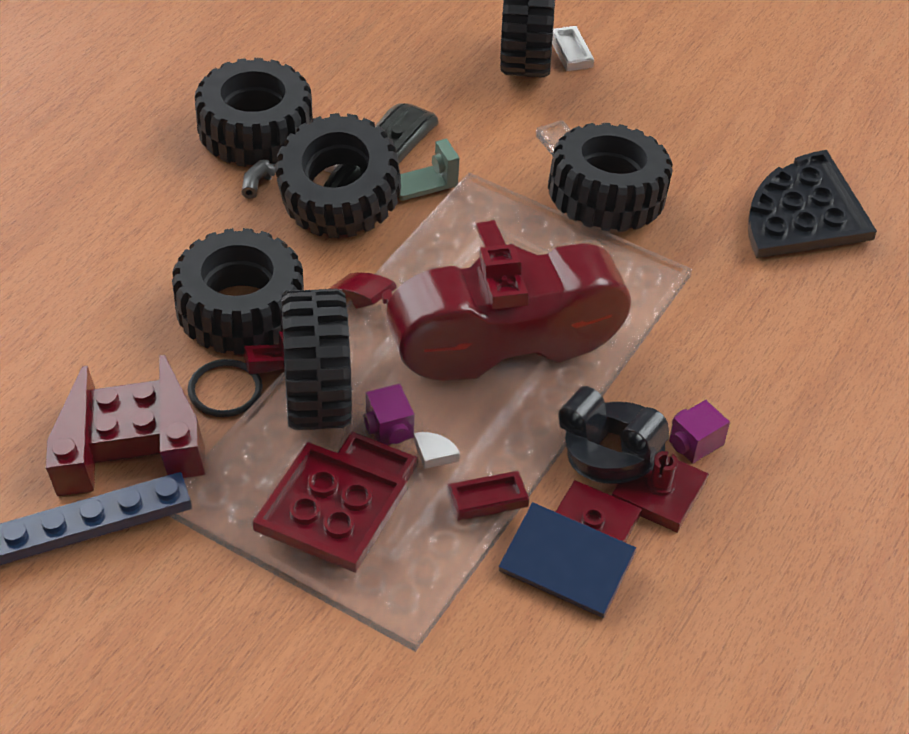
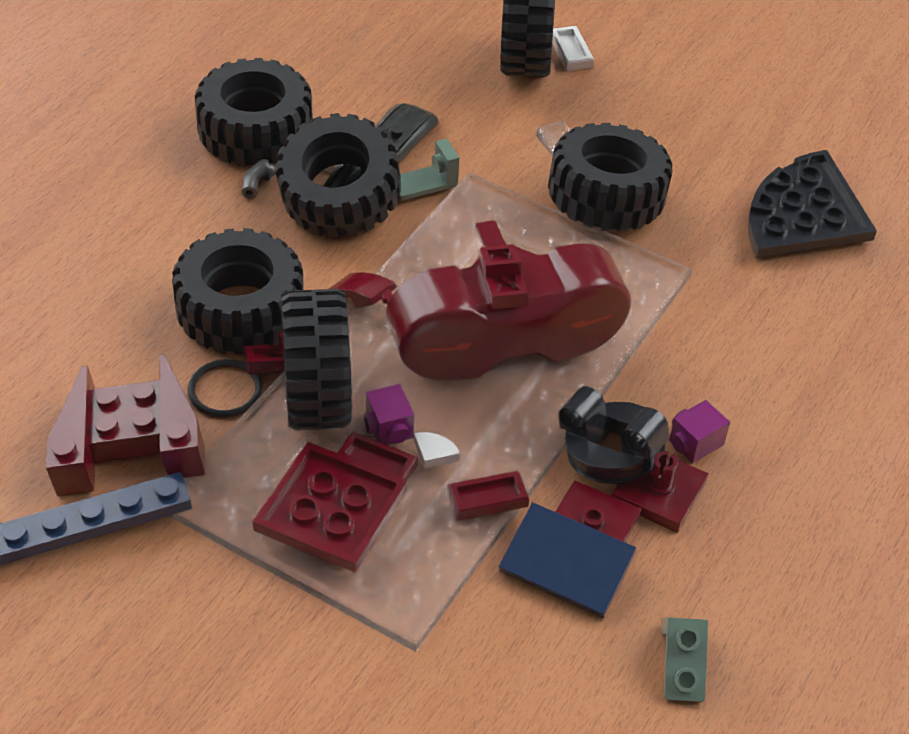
none -> sand green bracket [661,617,708,702]

